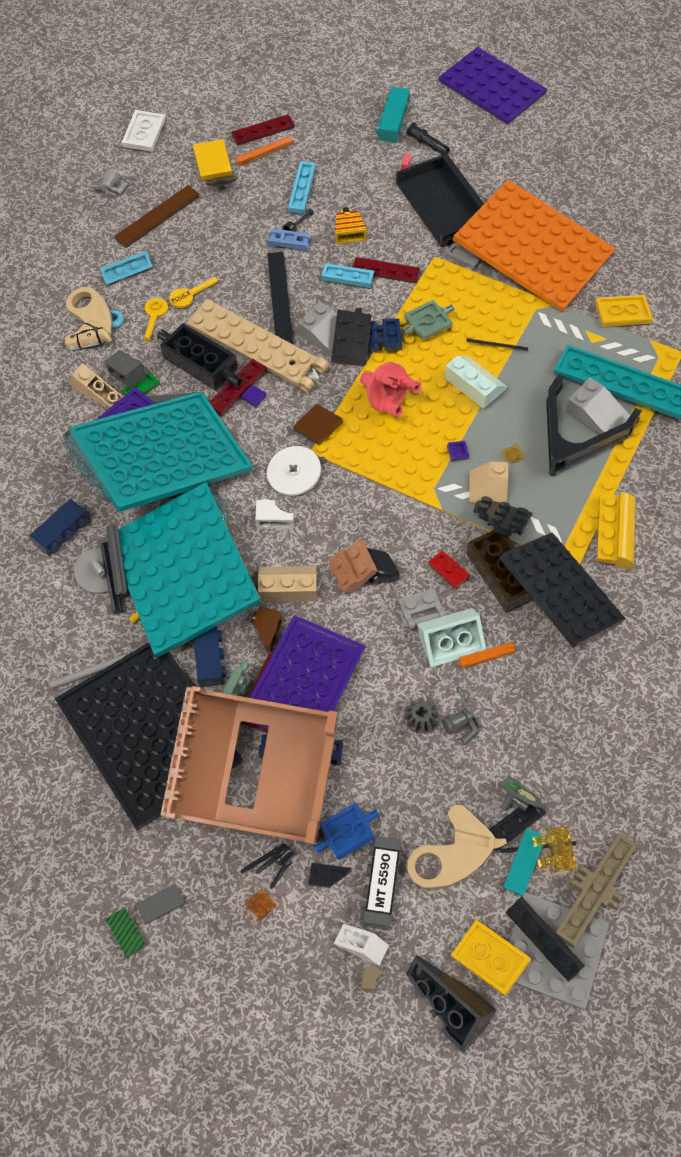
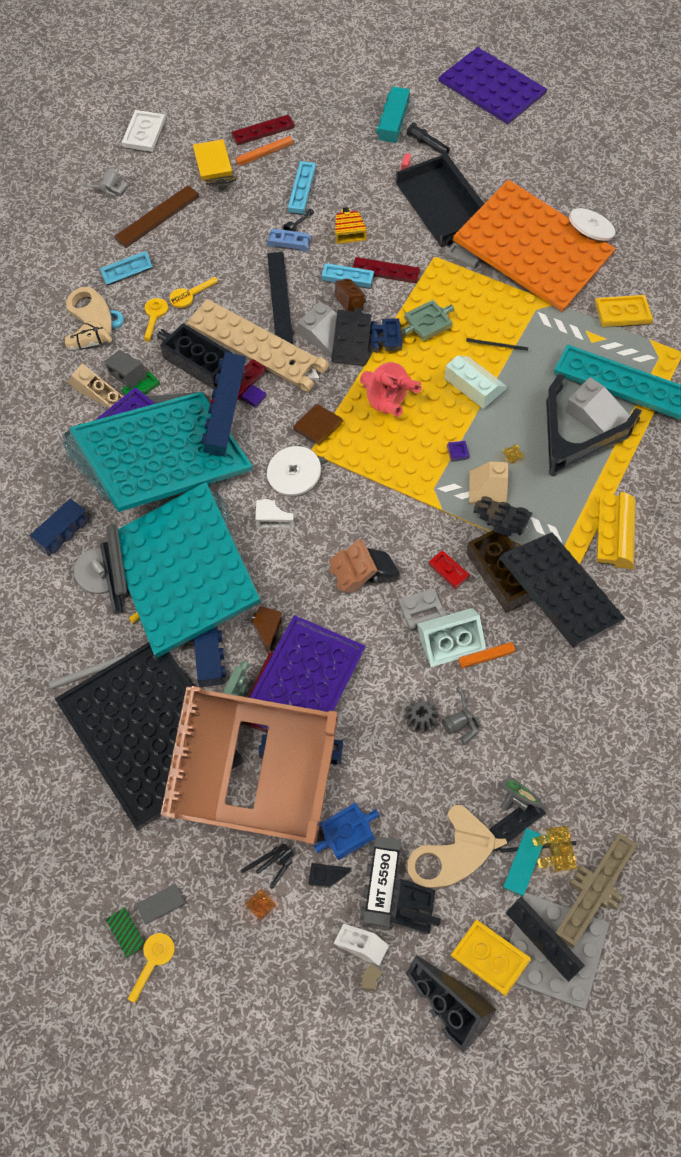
tan slope [258,566,317,602] -> none
none -> yellow piece [128,933,174,1003]
none -> dark blue brick [201,352,246,457]
none -> reddish brown brick [334,278,366,312]
none -> black plate [390,879,441,934]
none -> white piece [569,208,615,241]

